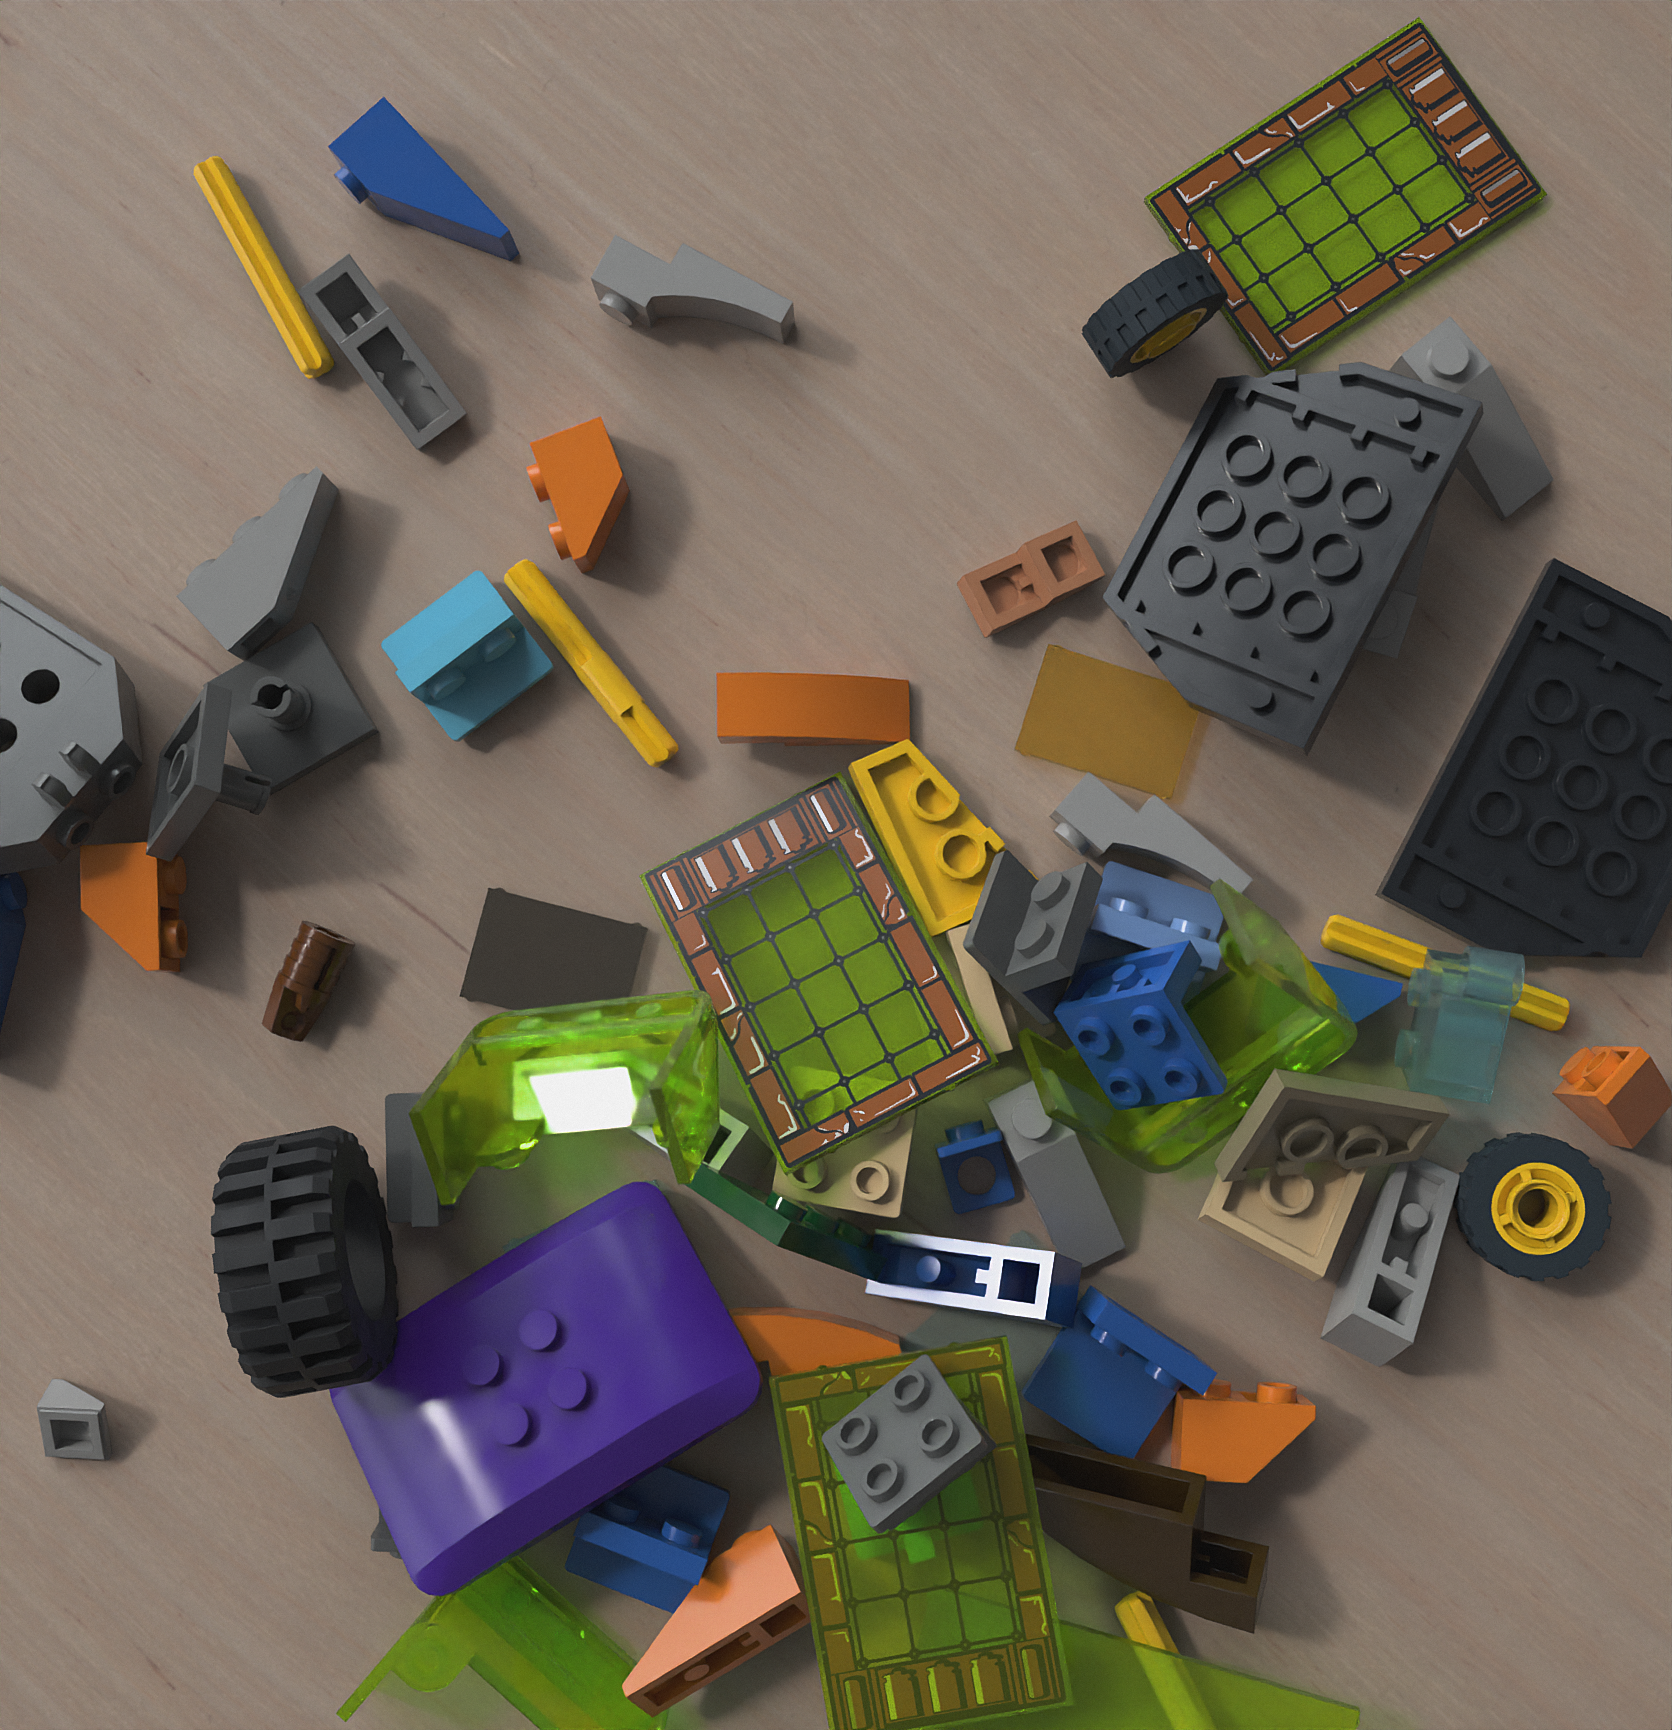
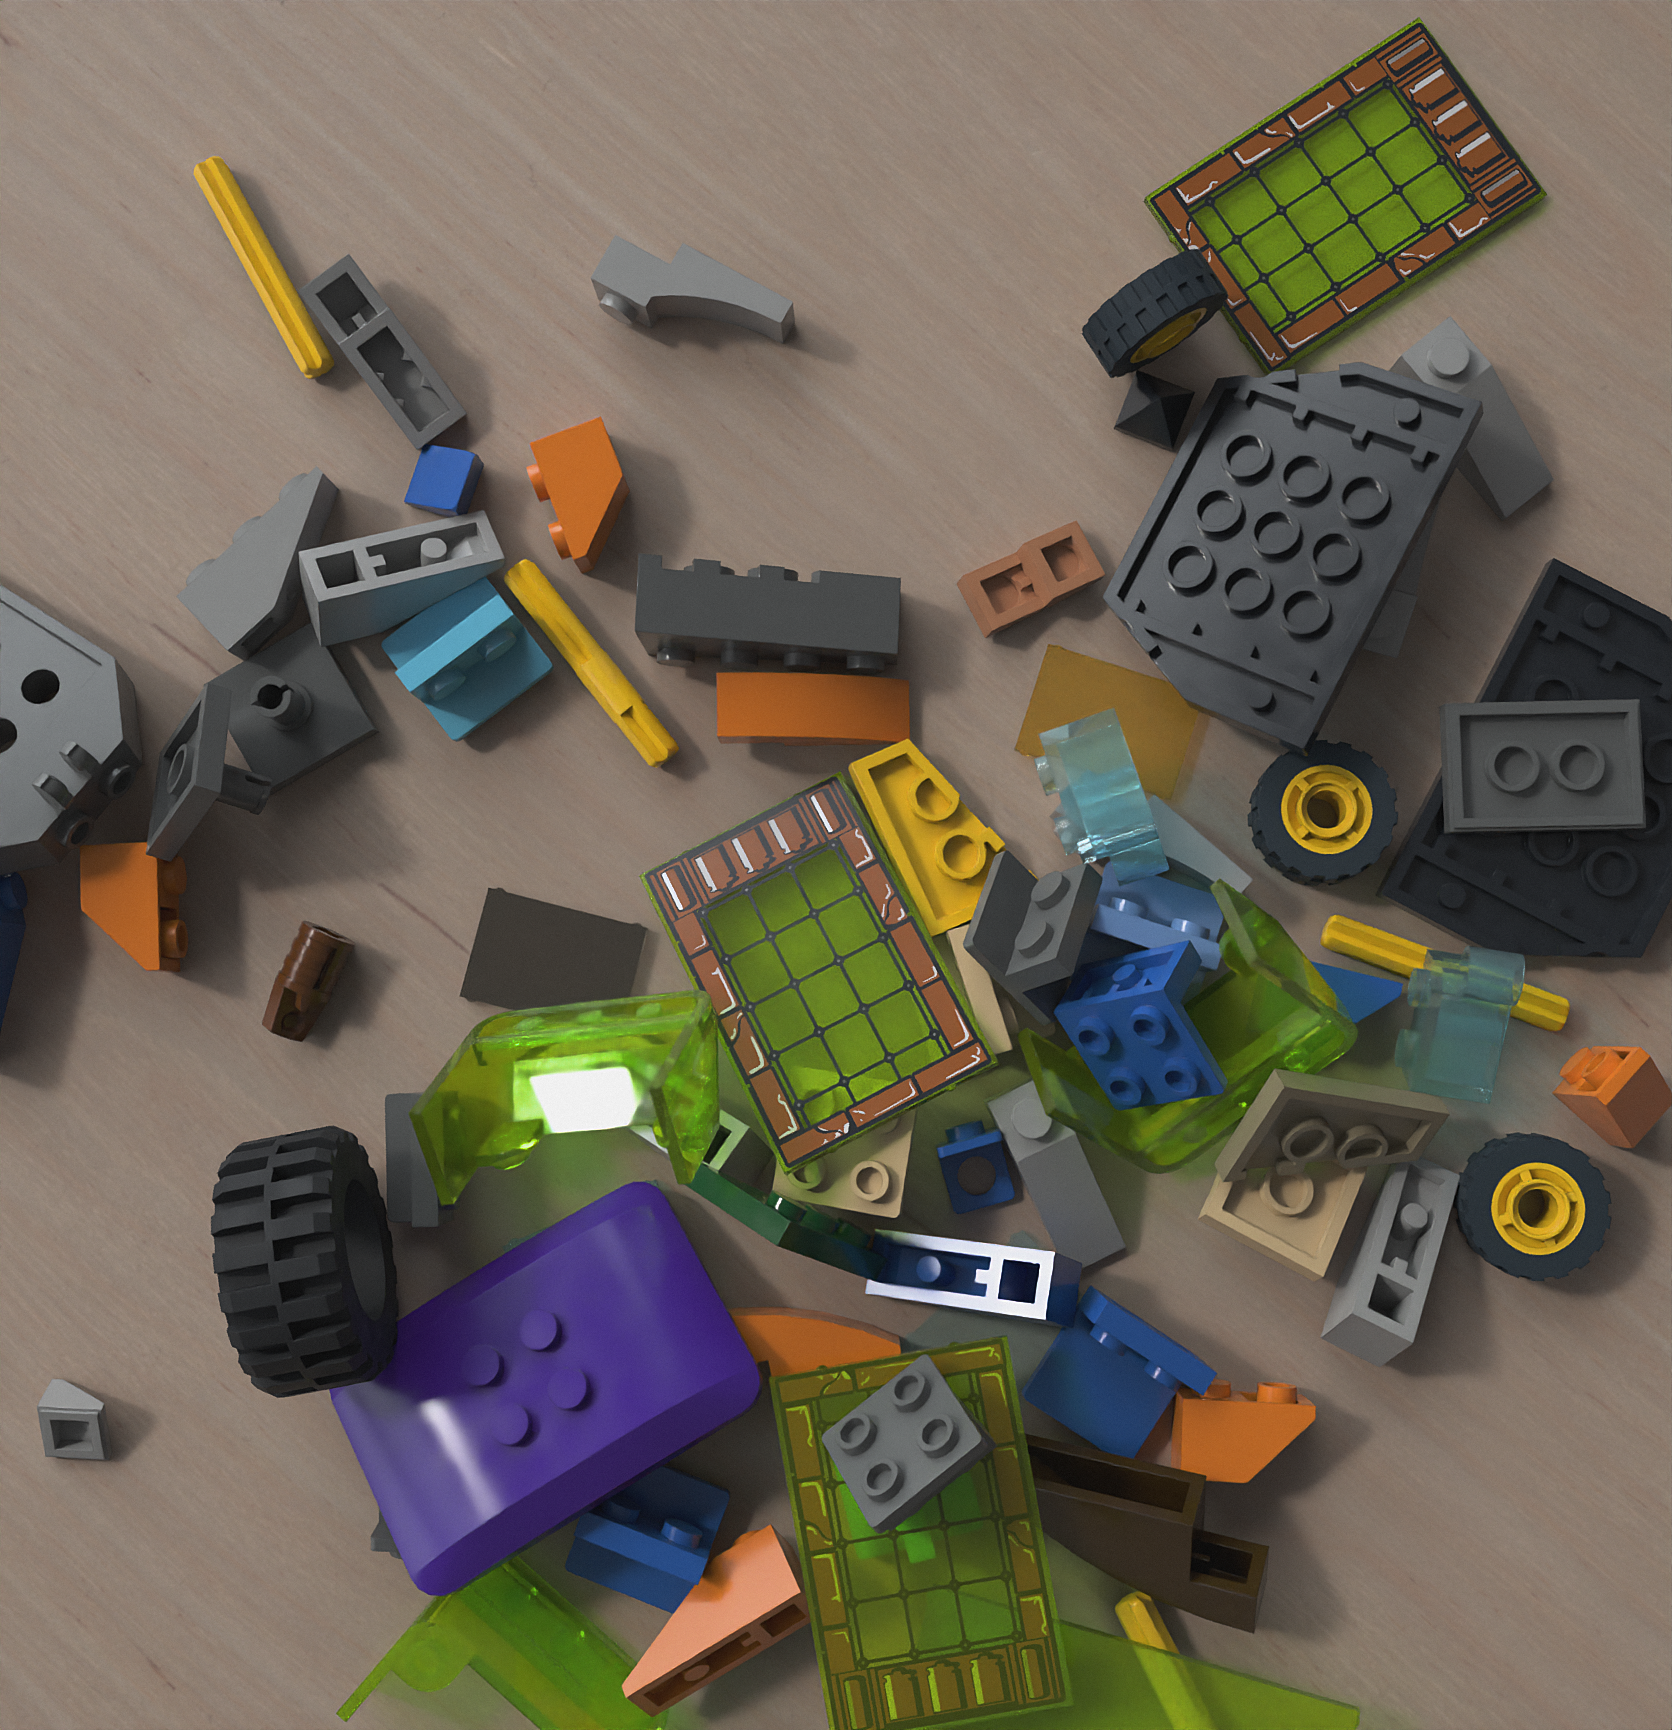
blue slope [328,97,519,261] -> none
none -> light grey slope [299,510,505,647]
none -> blue slope [404,444,484,518]
none -> dark grey wedge [635,553,901,674]
none -> clear light blue hinge [1034,708,1170,887]
none -> black slope [1114,370,1195,451]
none -> black wheel [1247,740,1398,886]
none -> dark grey tile [1439,699,1646,834]

